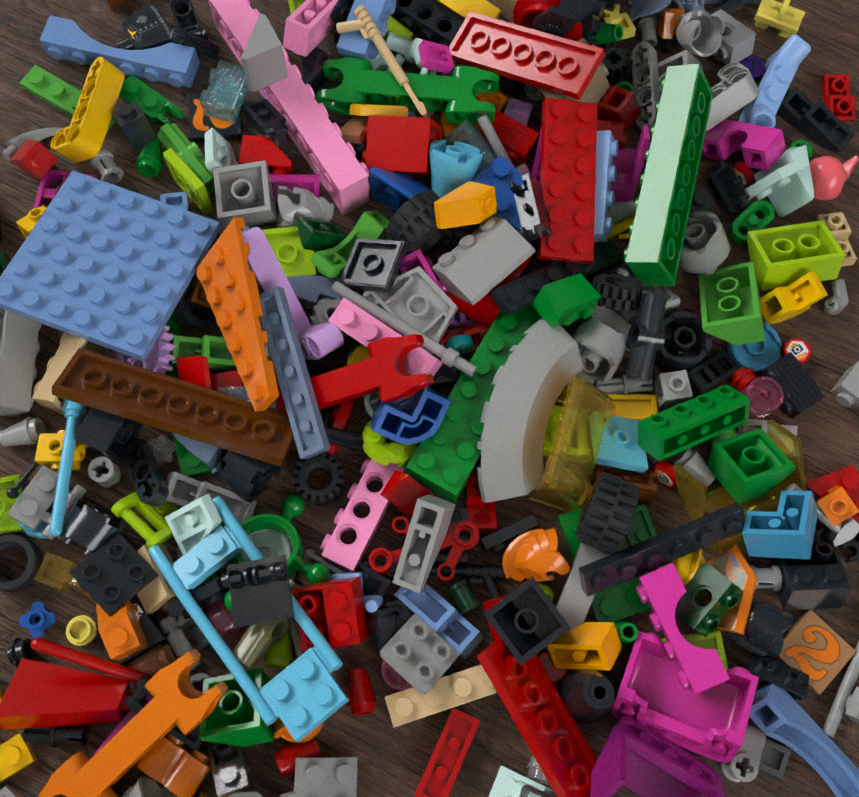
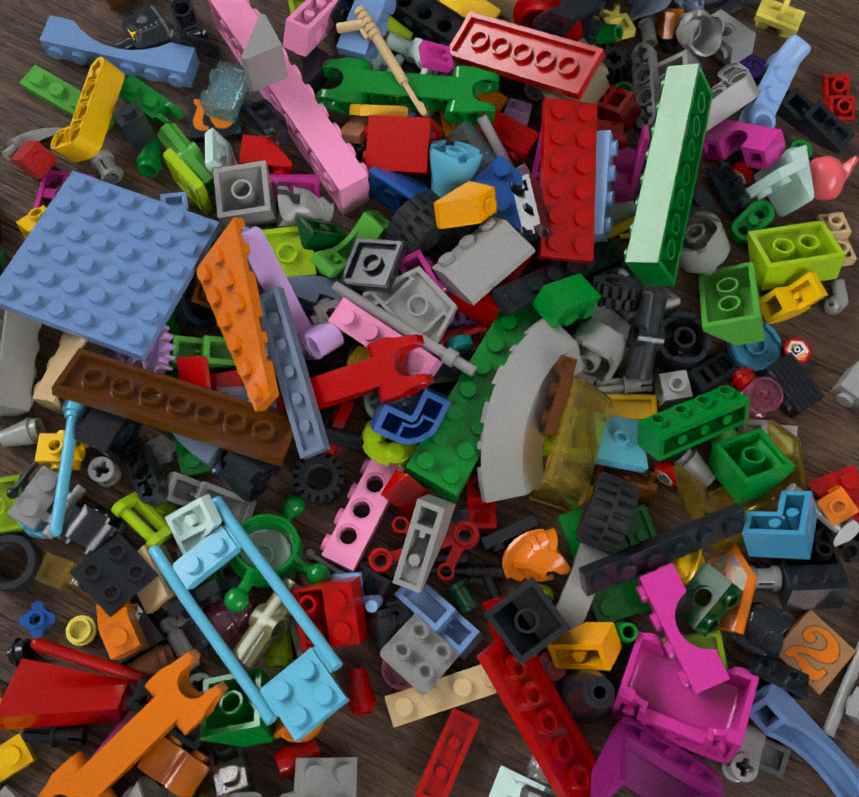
black hinge [221,555,294,628] -> none
none -> reddish brown hinge [539,355,578,438]

